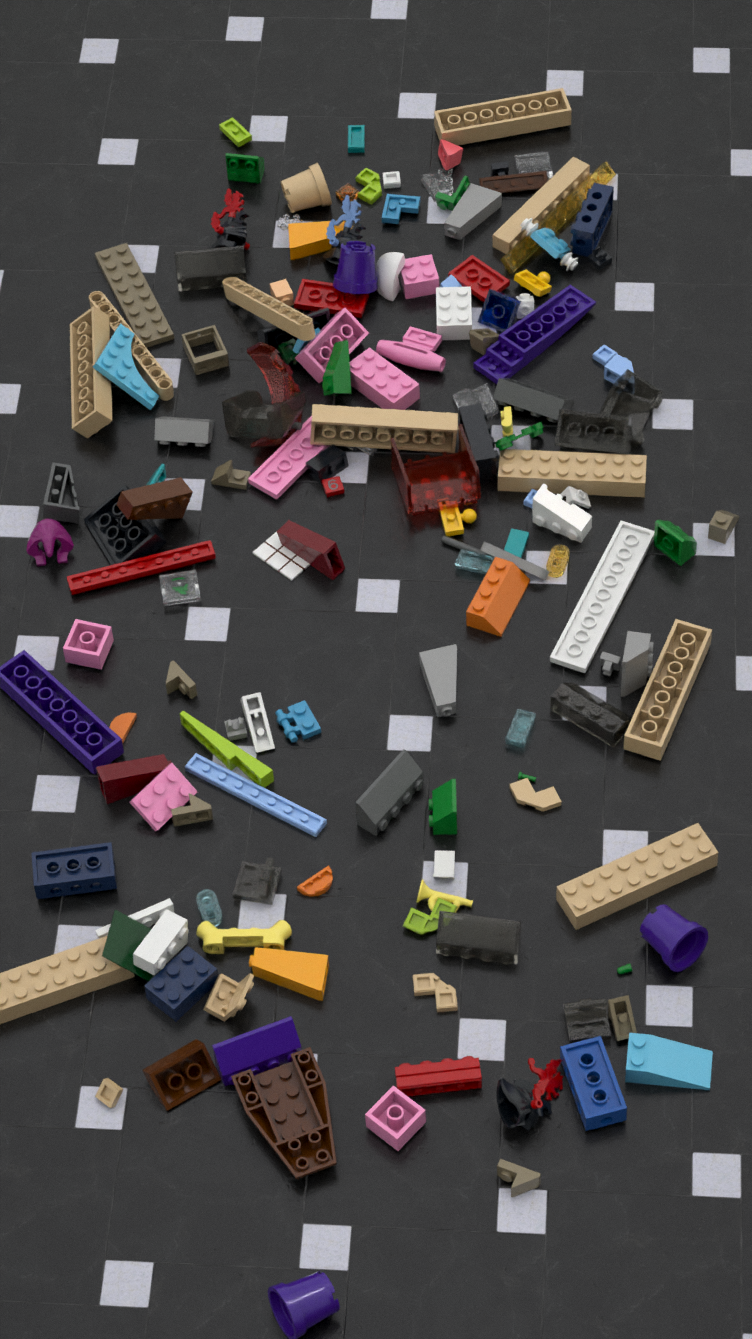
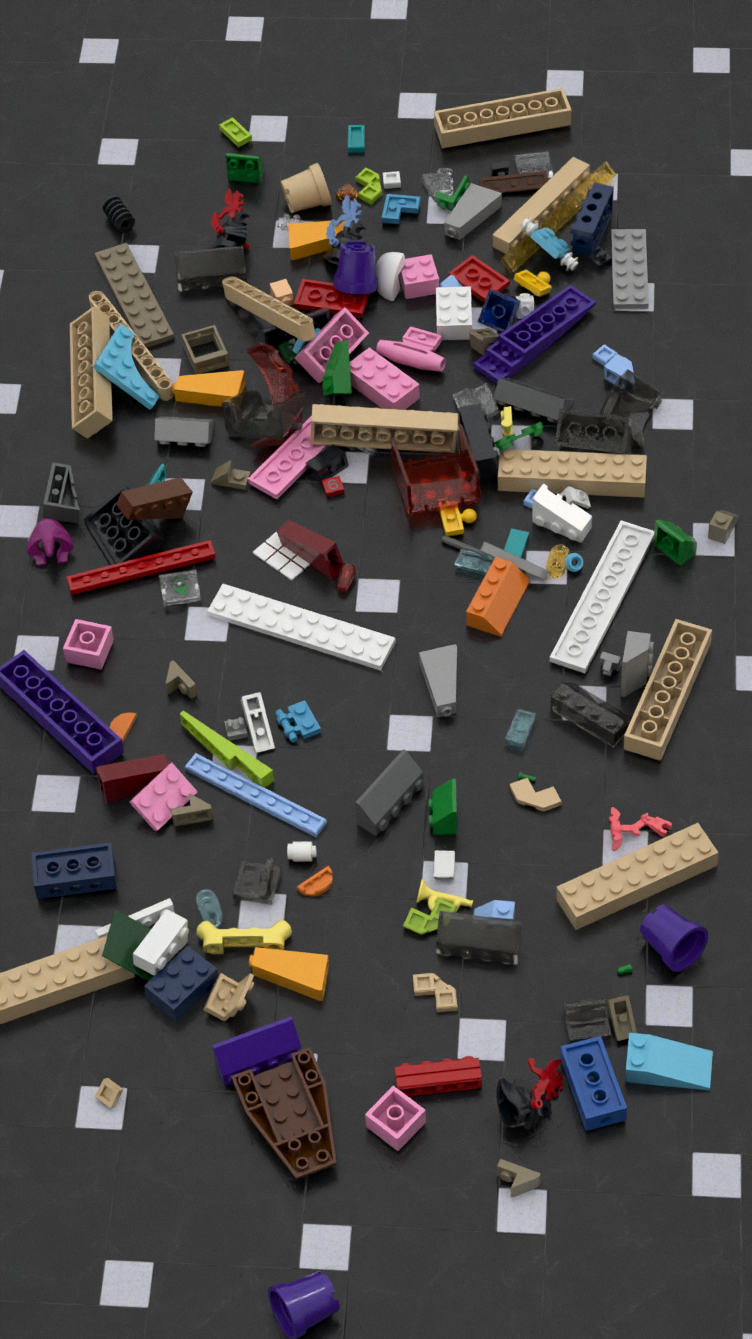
reddish brown slope [142,1039,221,1111] -> none
coral slope [438,139,463,170] -> none
none -> black piece [102,196,135,232]
none -> light orange slope [172,370,246,409]
none -> white plate [207,584,396,671]
none -> white brick [287,842,317,862]
none -> clear red cone [337,563,356,592]
none -> light blue slope [472,900,515,932]
none -> medium azure plate [565,553,583,572]
none -> coral piece [609,807,672,851]
none -> light grey plate [611,229,649,309]

